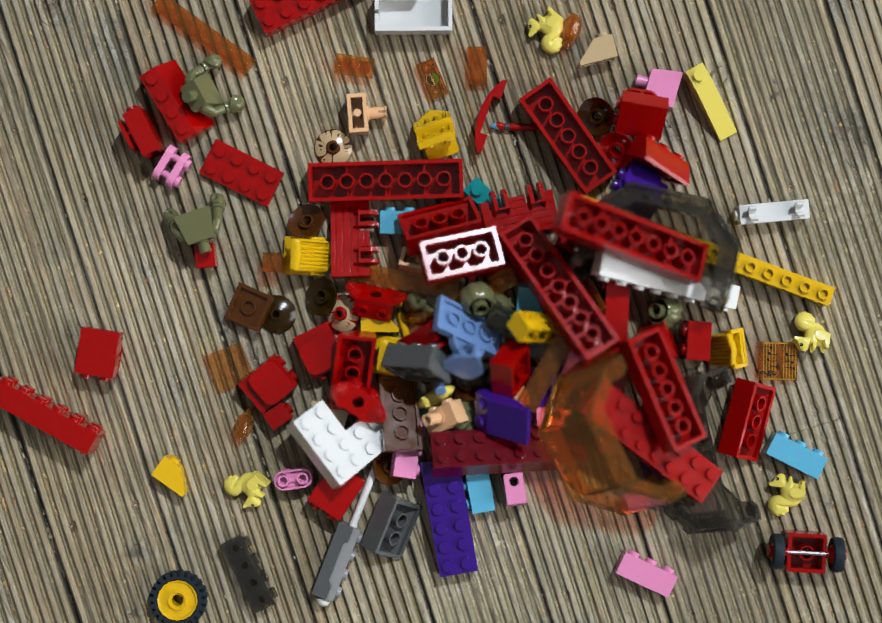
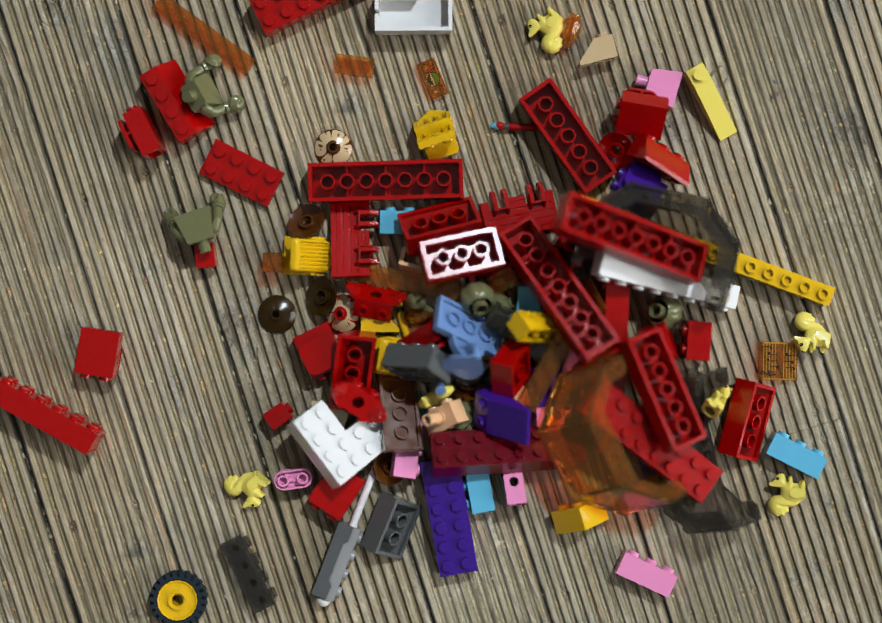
bright pink brick [151,144,193,189] -> none
yellow slope [151,454,188,497] -> none
clear orange tile [205,342,252,392] -> none
reddish brown plate [224,282,275,333] -> none
clear orange plant [233,406,255,441] -> none
red brick [238,353,299,414] -> none
light nougat brick [346,92,387,135] -> none
teal plate [463,177,502,210] -> none
clear orange plate [467,46,487,86] -> none
red slope [475,79,507,155] -> none
dark brown dish [578,97,614,136] -> none
yellow piece [708,328,748,369] -> none
white brick [733,199,810,226] -> none
brick [767,530,847,574] -> none
none -> yellow brick [550,495,609,534]
none -> light yellow animal [701,383,732,419]

